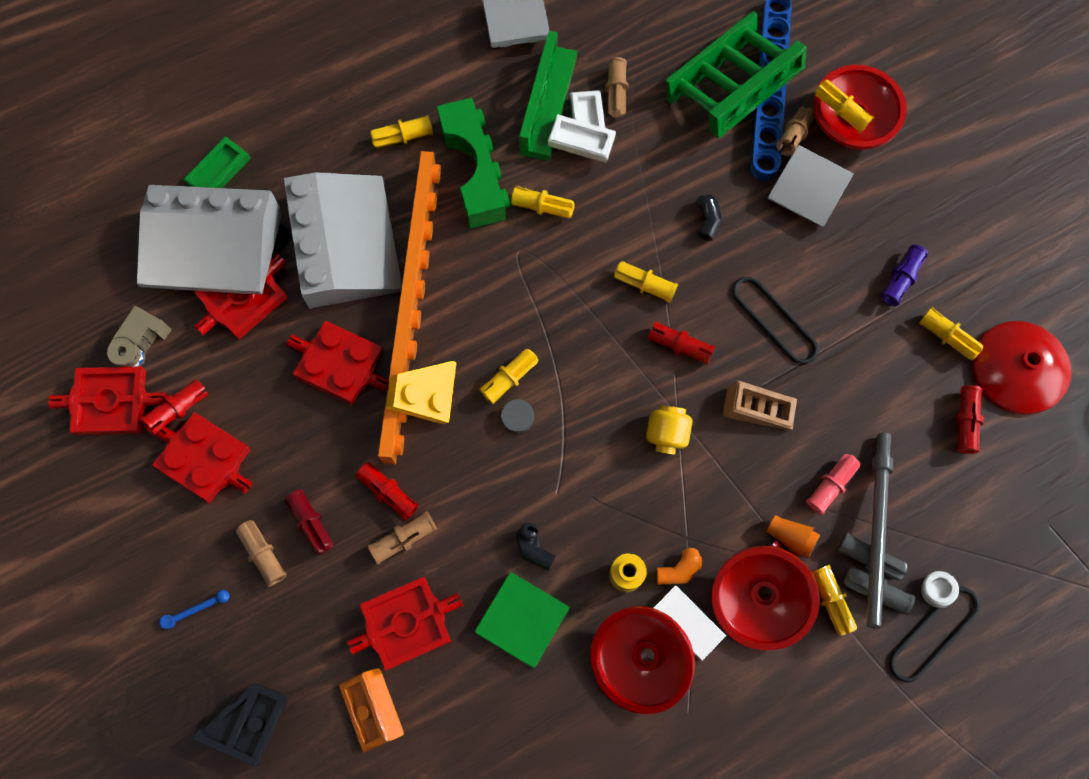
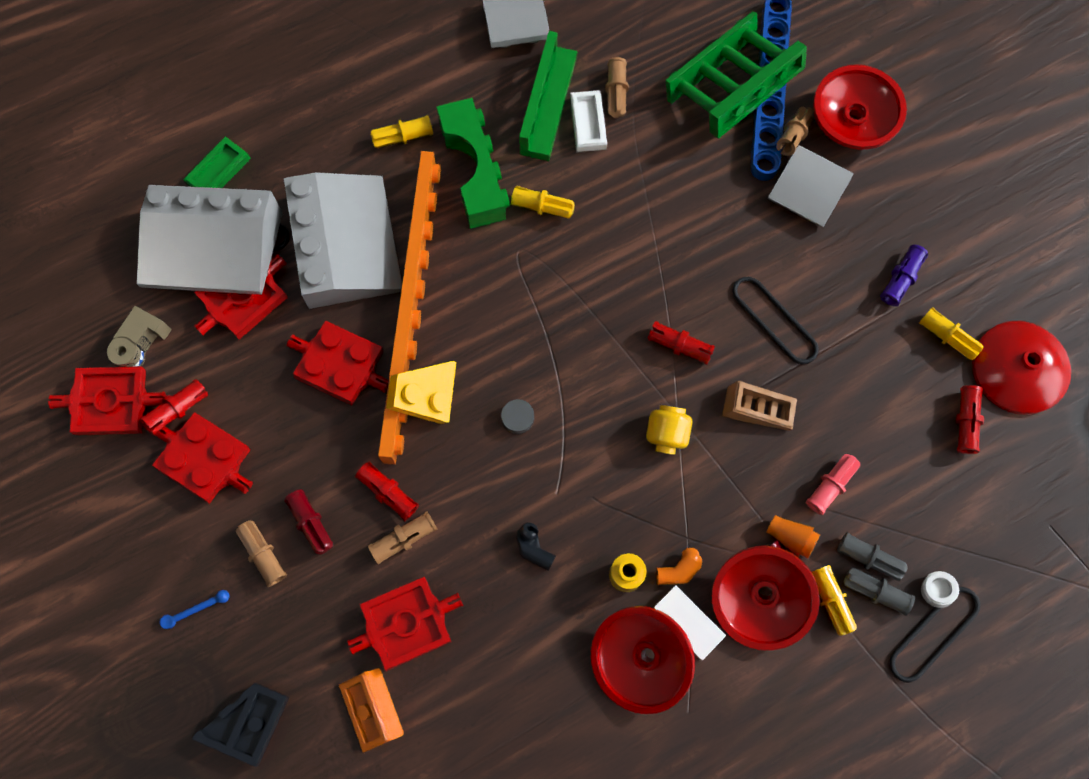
green tile [475,572,570,669] -> none
yellow axle [479,349,539,404] -> none
white tile [548,114,616,163] -> none
yellow axle [614,262,678,303] -> none
black arm [695,194,723,241] -> none
yellow axle [815,80,874,133] -> none
dark grey bar [866,433,893,629] -> none

